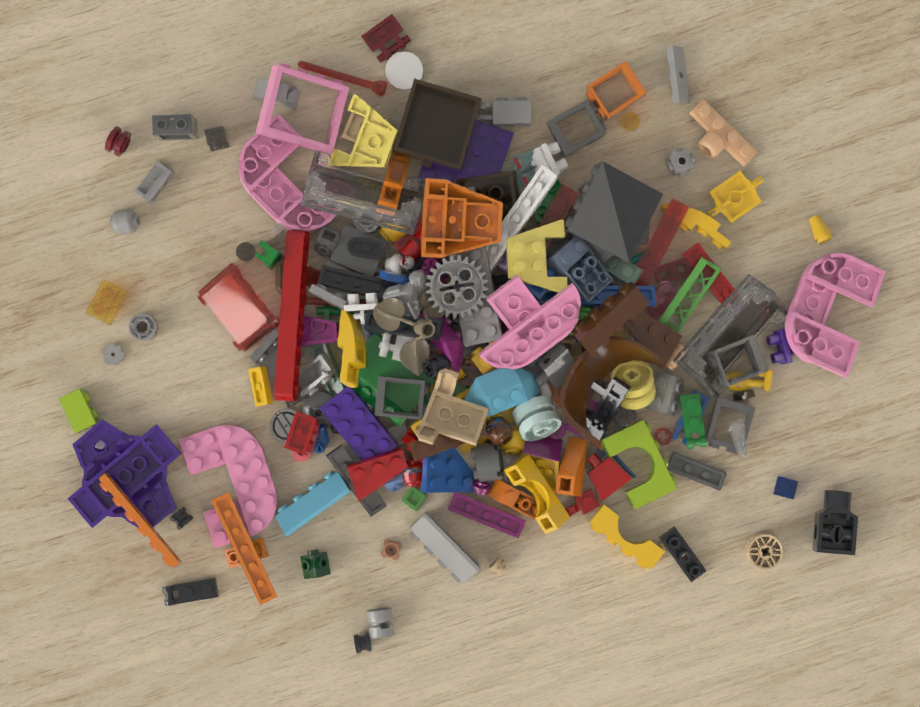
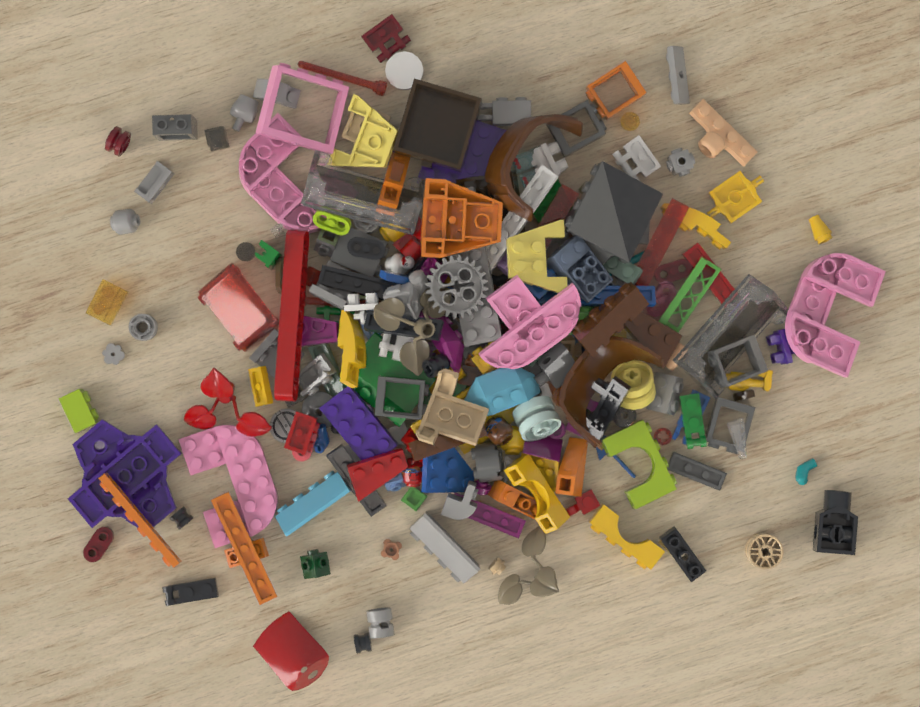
red torso [587,452,632,501] -> none
clear blue slope [773,476,798,500] -> none
none -> dark red plate [83,527,114,562]
none -> red plant [184,368,272,437]
none -> light grey piece [230,94,259,132]
none -> red piece [253,611,329,691]
none -> lime plate [313,208,352,235]
none -> light grey brick [441,480,478,520]
none -> reddish brown piece [485,114,583,222]
none -> dark tan plant [498,526,559,605]
none -> white plate [612,135,661,181]
none -> teal arm [795,458,817,485]

